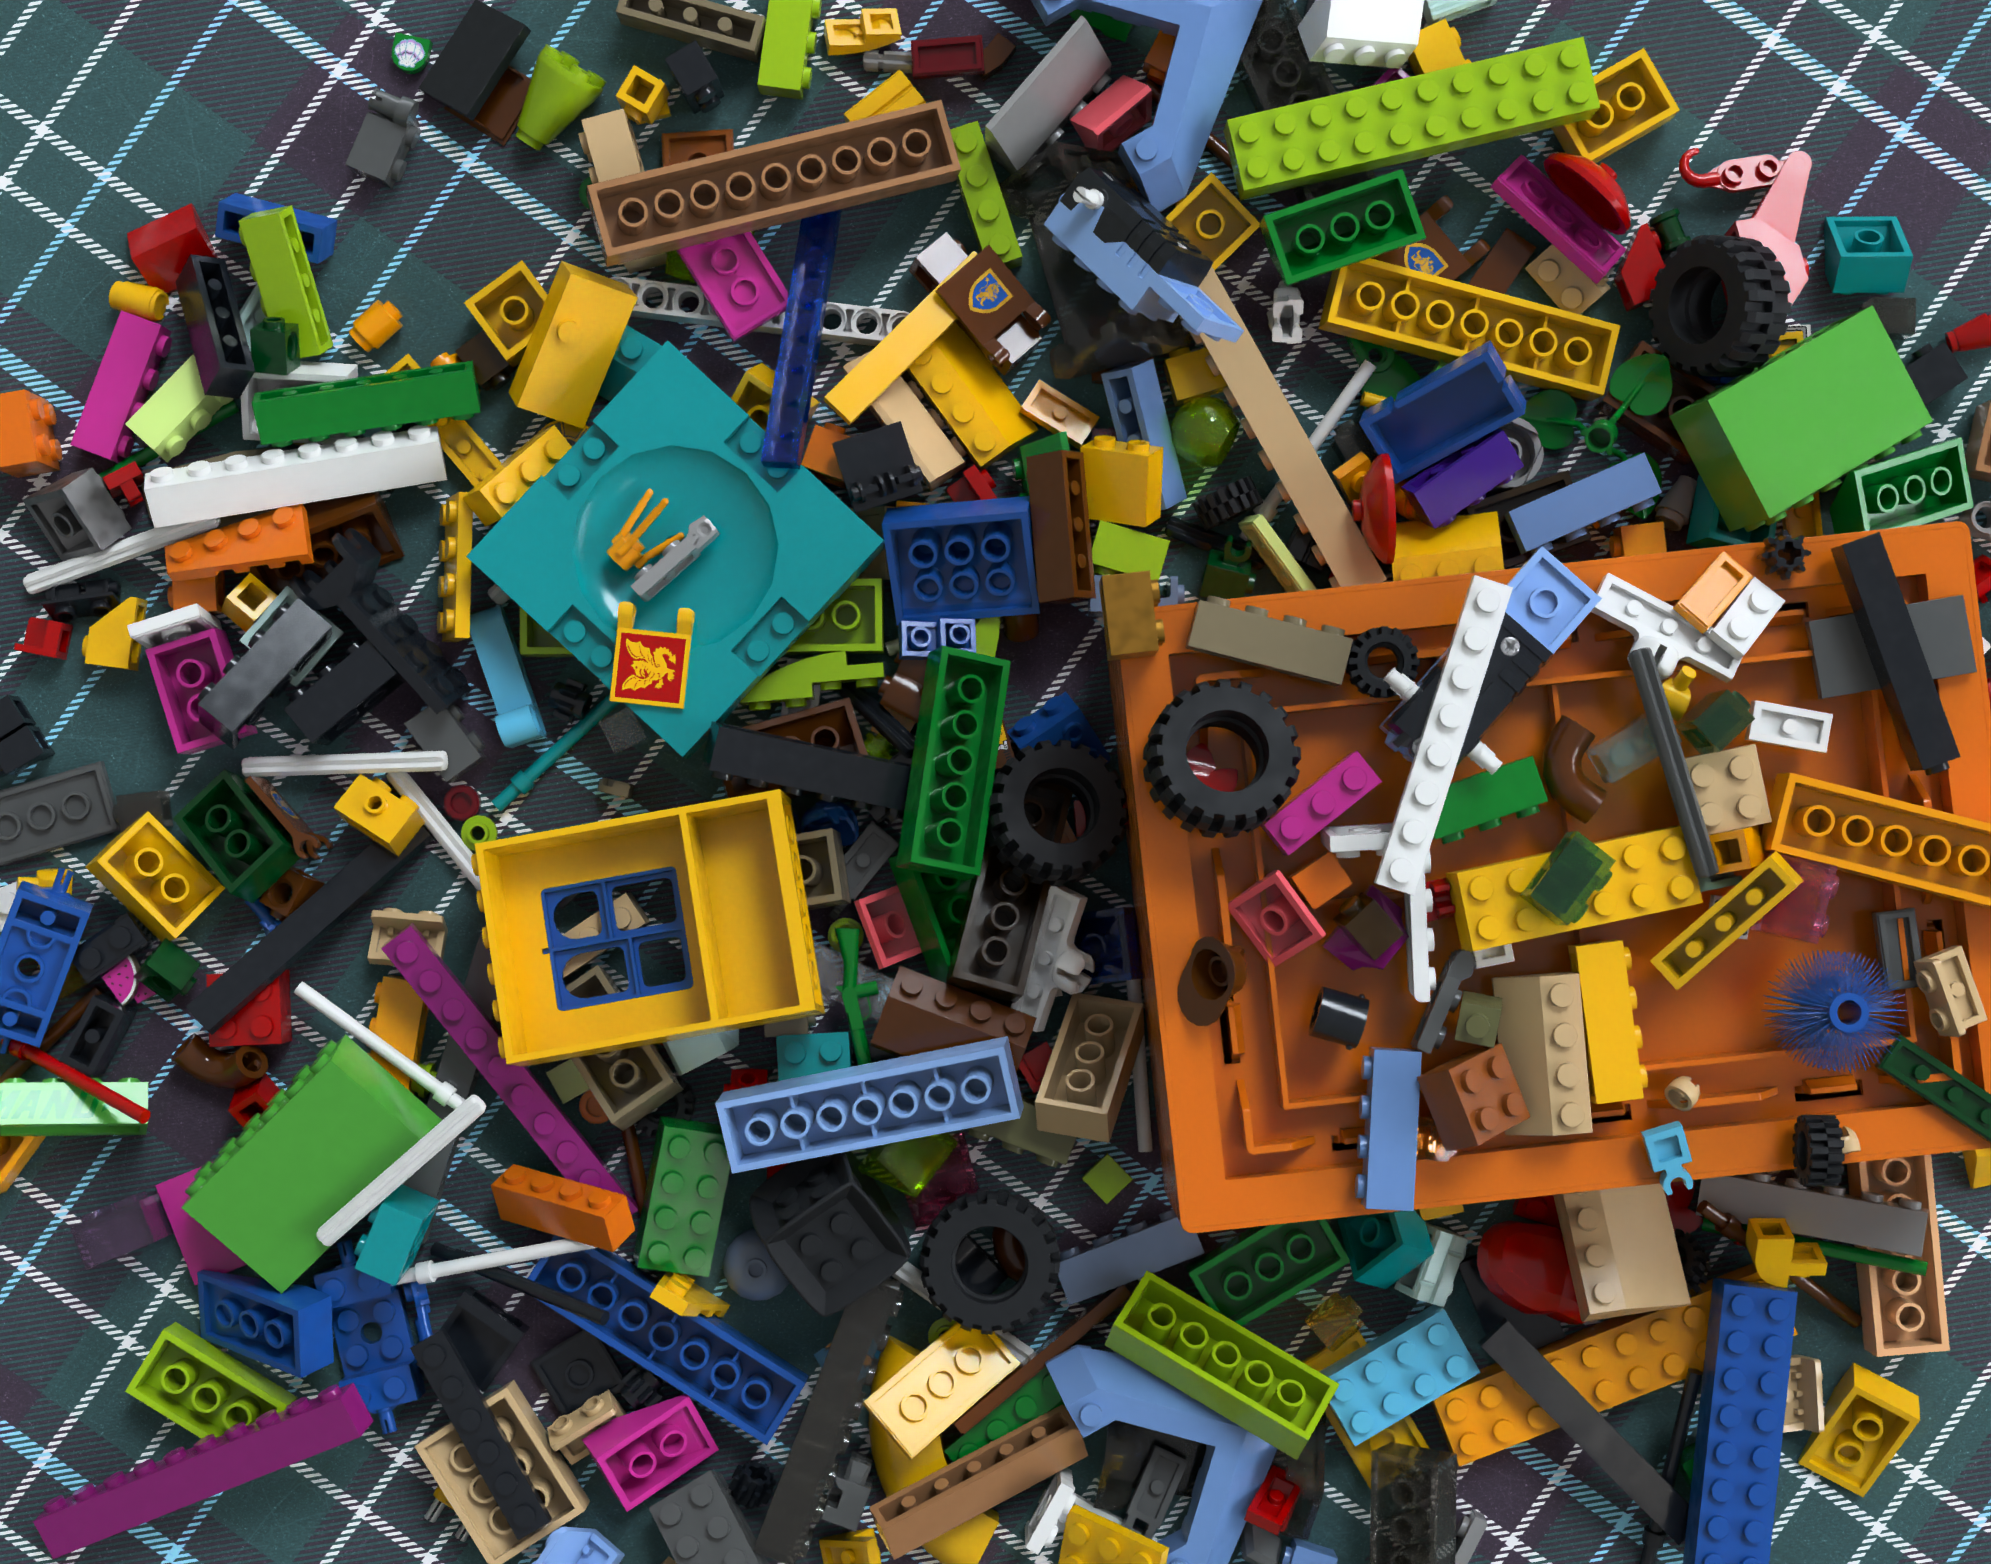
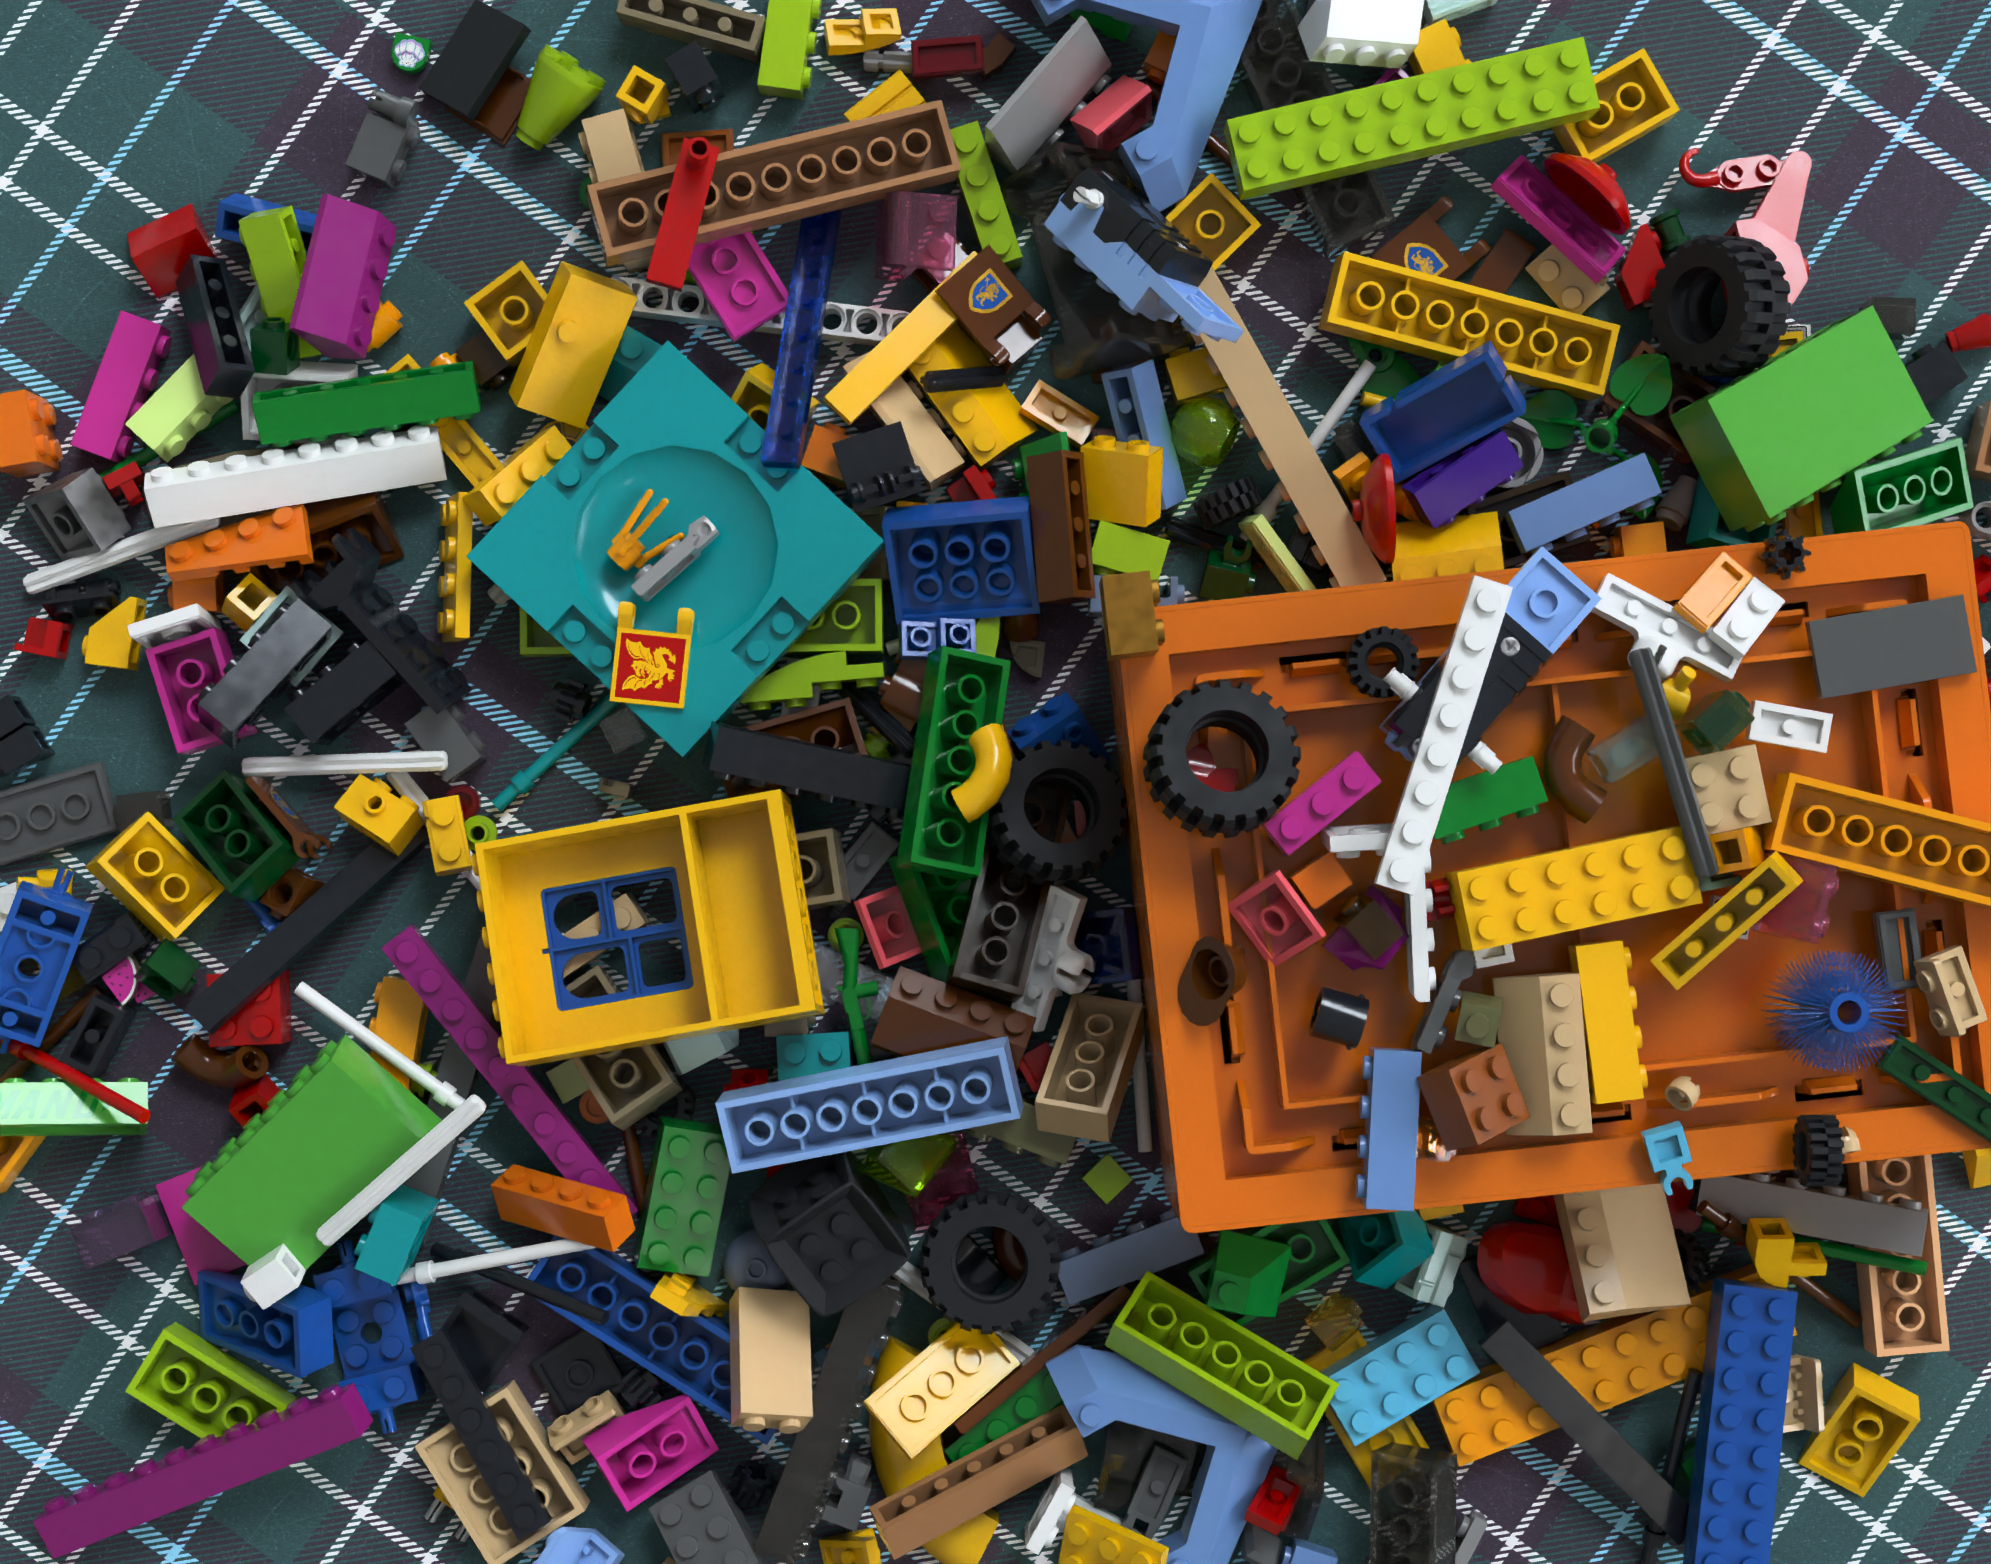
yellow piece [109,281,169,322] -> none
tan bracket [367,908,448,966] -> none
medium azure beam [470,605,546,748] -> none
blue hair [800,801,859,847] -> none
dark tan brick [1186,596,1353,687] -> none
green slope [1259,169,1426,286] -> none
white animal [1267,280,1304,344] -> none
clear green brick [1520,831,1616,925] -> none
teal slope [1824,216,1913,295] -> none
black brick [1831,532,1961,775] -> none
none -> white brick [240,1243,306,1310]
none -> magenta slope [289,194,397,359]
none -> yellow brick [422,795,473,877]
none -> red piece [645,137,720,292]
none -> tan brick [729,1287,813,1434]
none -> clear pink piece [874,191,957,281]
none -> black axle [920,365,1009,393]
none -> yellow cylinder [951,724,1013,823]
none -> dark tan tile [1010,640,1046,678]
none -> green slope [1204,1230,1292,1317]

